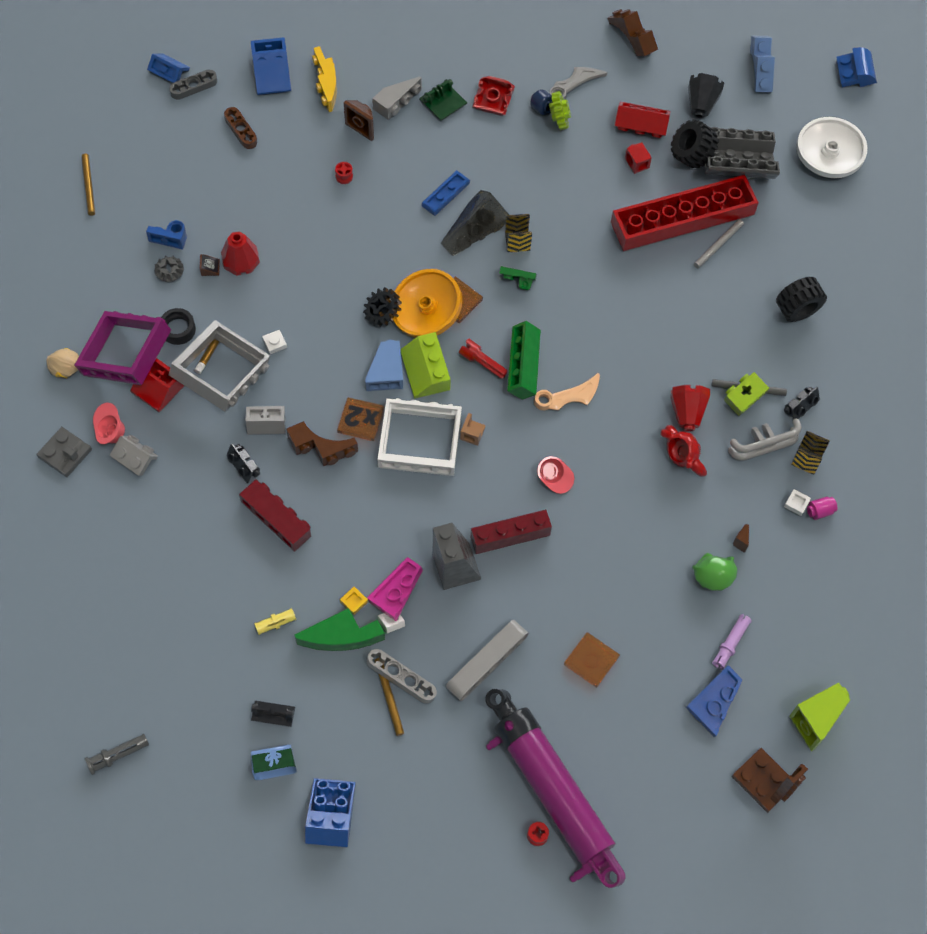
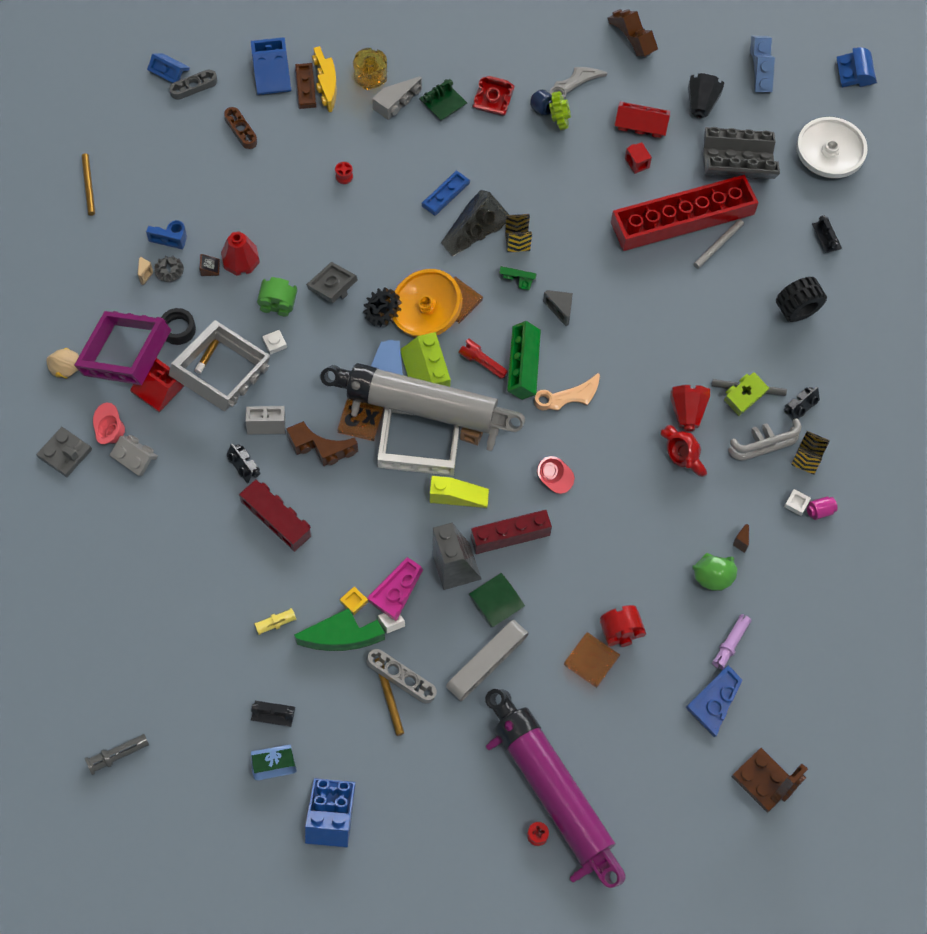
reddish brown slope [344,100,374,141] -> none
black tyre [671,119,719,169] -> none
lime slope [789,682,850,752] -> none
none -> tan slope [138,257,153,285]
none -> bright green brick [257,277,298,317]
none -> reddish brown tile [295,63,316,109]
none -> dark grey hinge [306,262,358,303]
none -> light grey piece [320,363,525,451]
none -> clear yellow brick [353,48,388,90]
none -> neon yellow slope [430,476,489,508]
none -> dark green slope [469,573,525,627]
none -> dark grey slope [543,290,573,326]
none -> red brick [600,605,646,647]
none -> black hinge [812,215,842,253]

